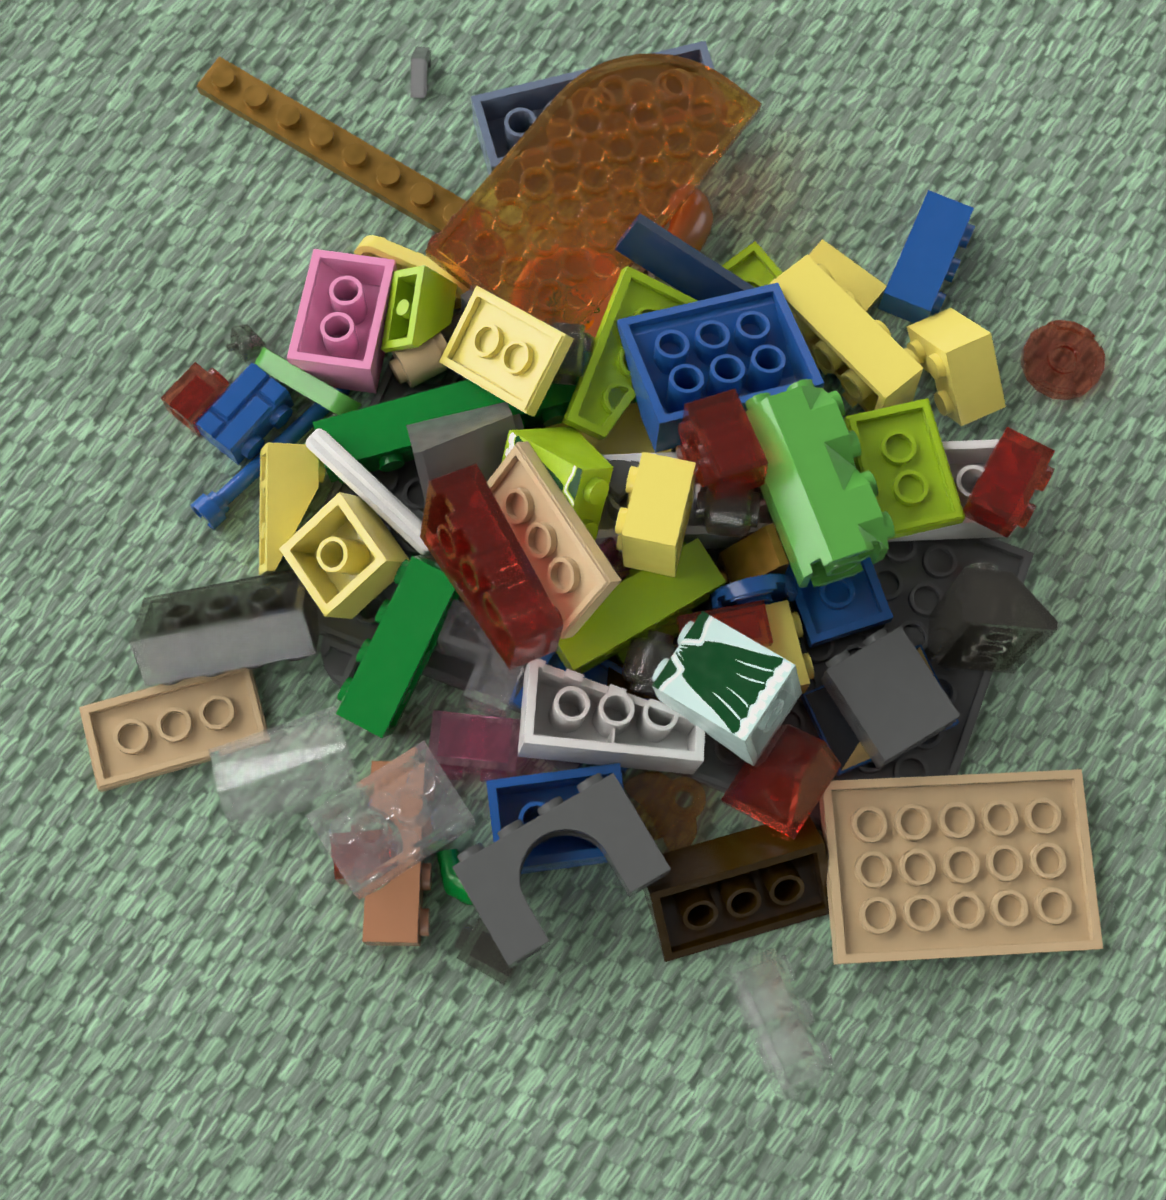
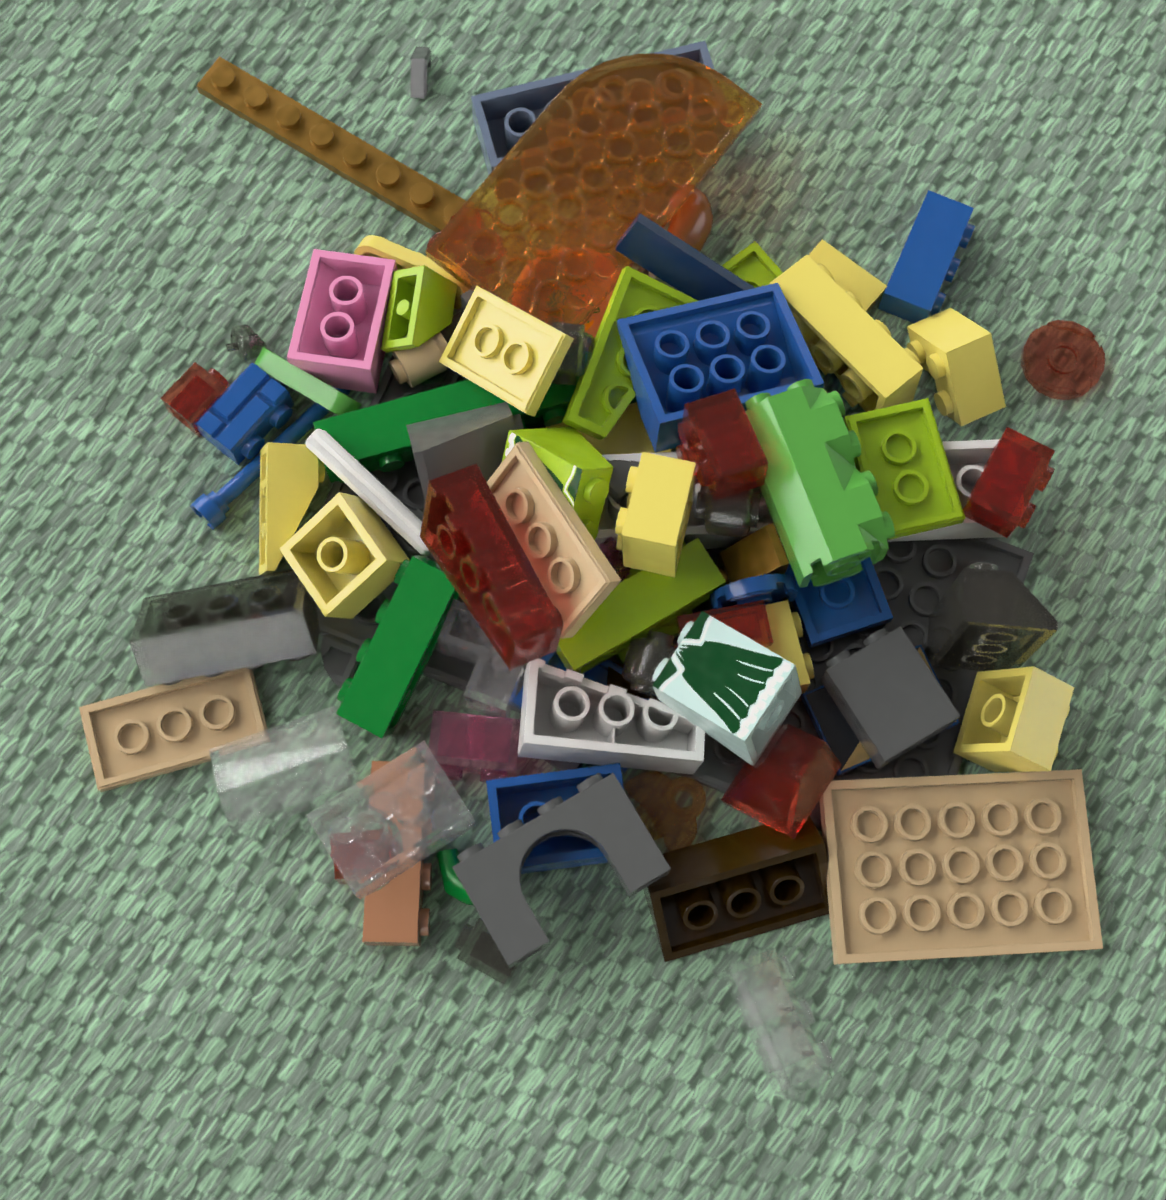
none -> light yellow brick [953,666,1074,772]

